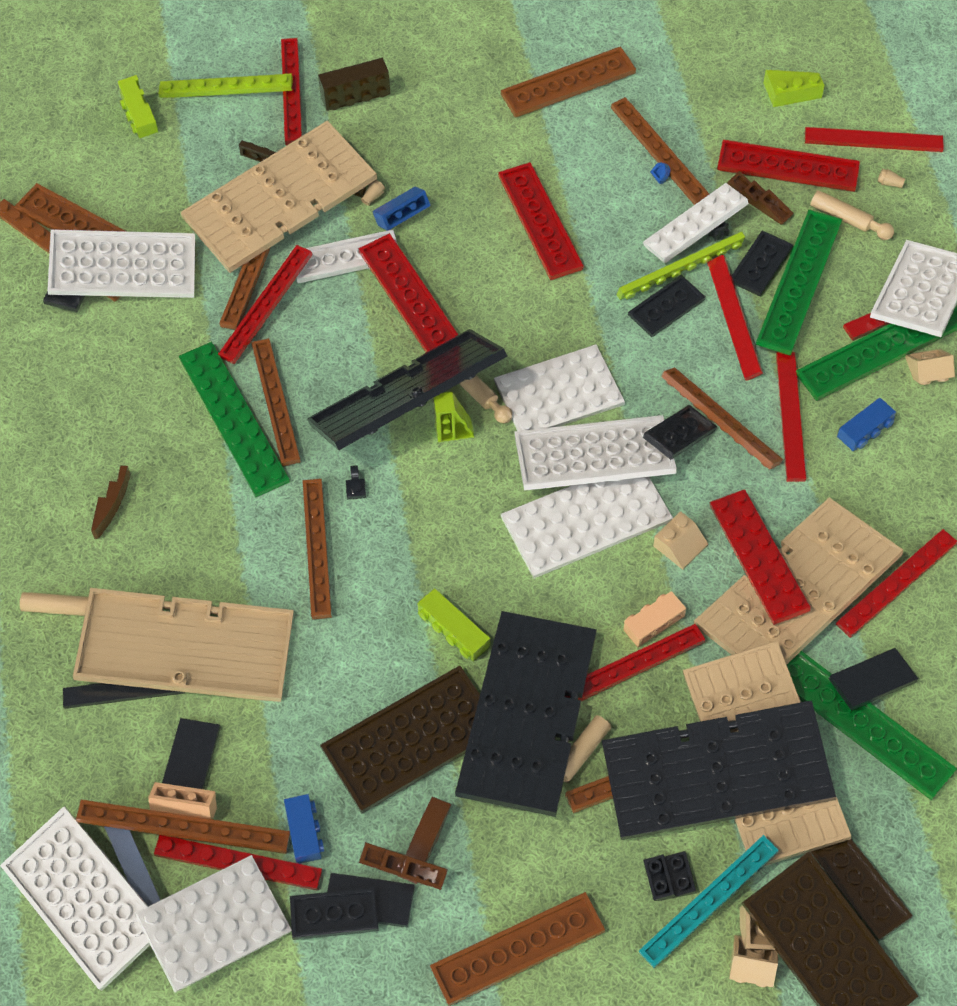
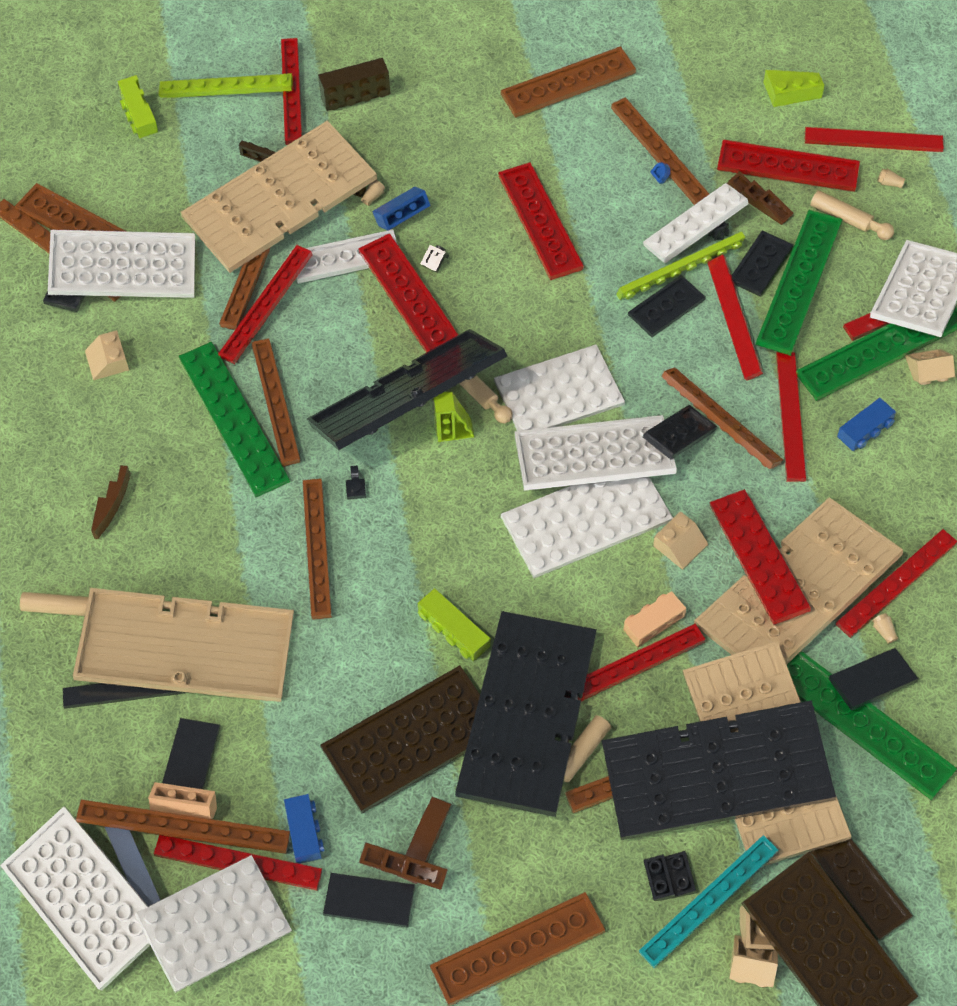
black tile [290,887,379,940] -> none
none -> tan slope [85,330,129,380]
none -> bracket [421,245,449,273]
none -> tan cone [872,613,898,644]

